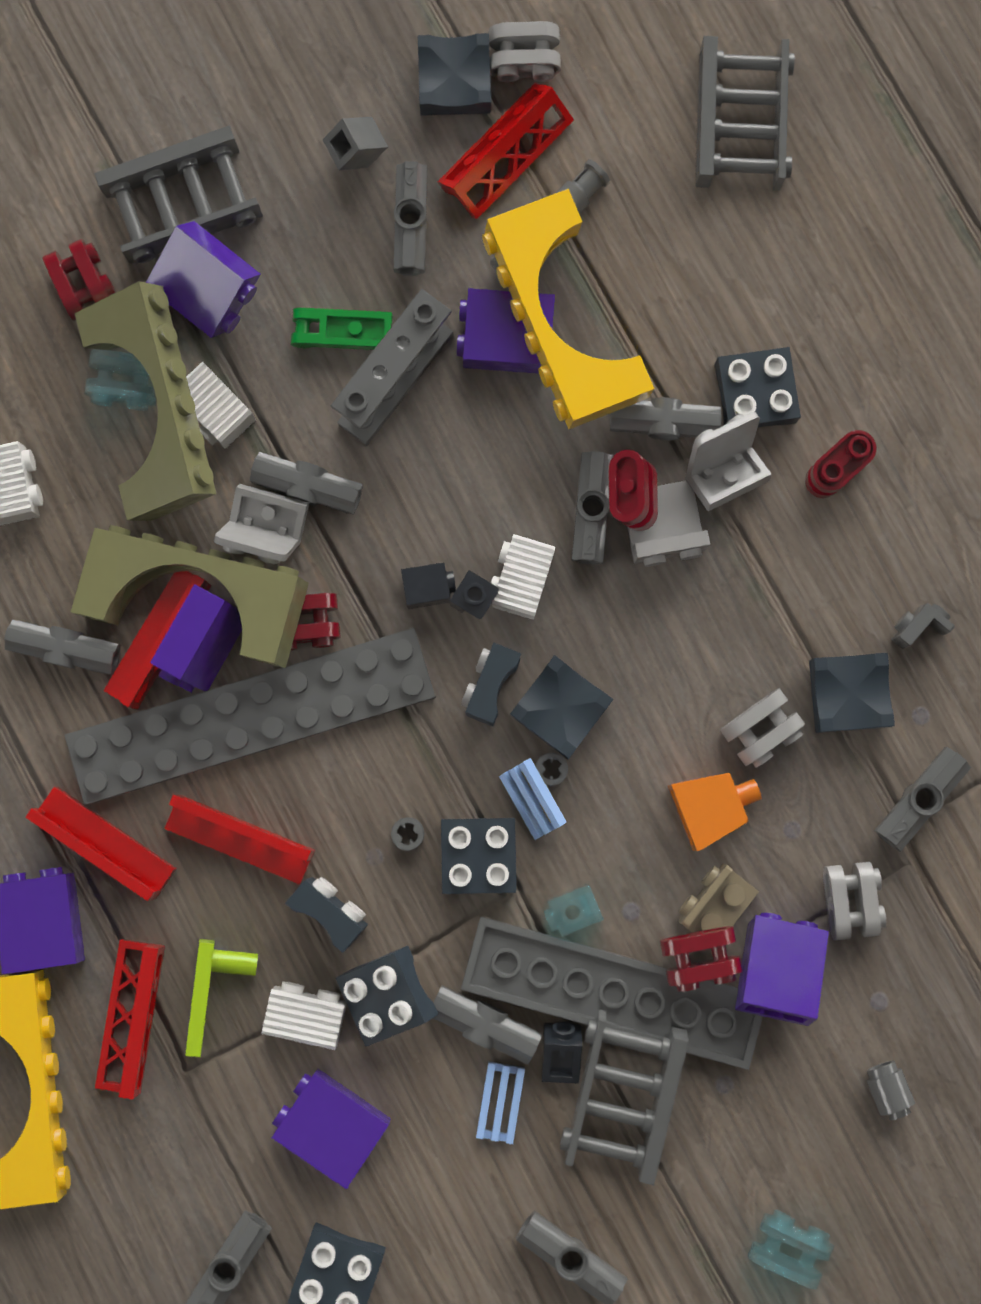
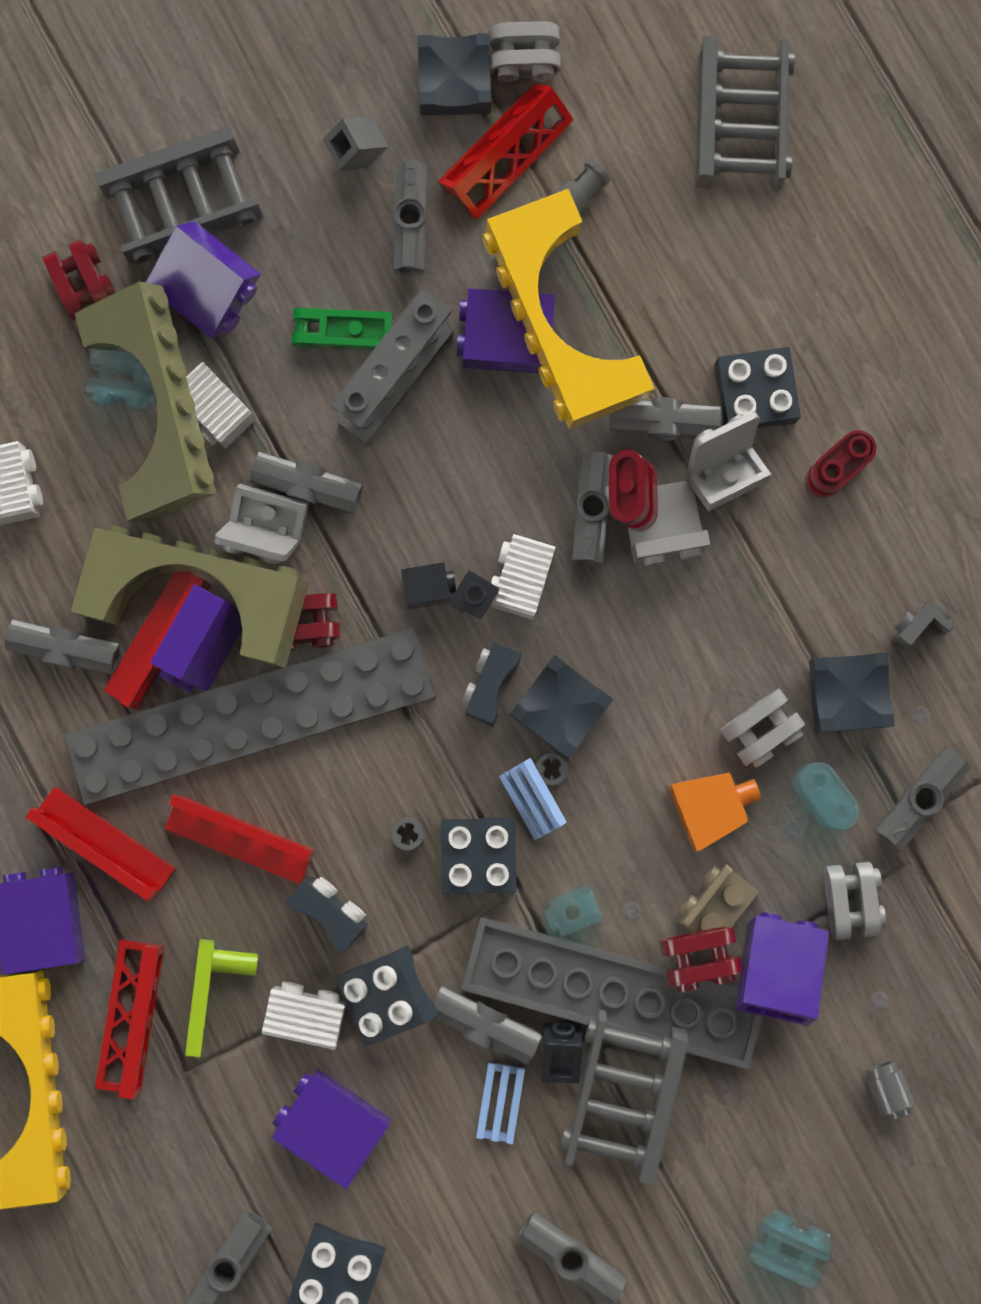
none -> clear light blue brick [792,762,860,830]

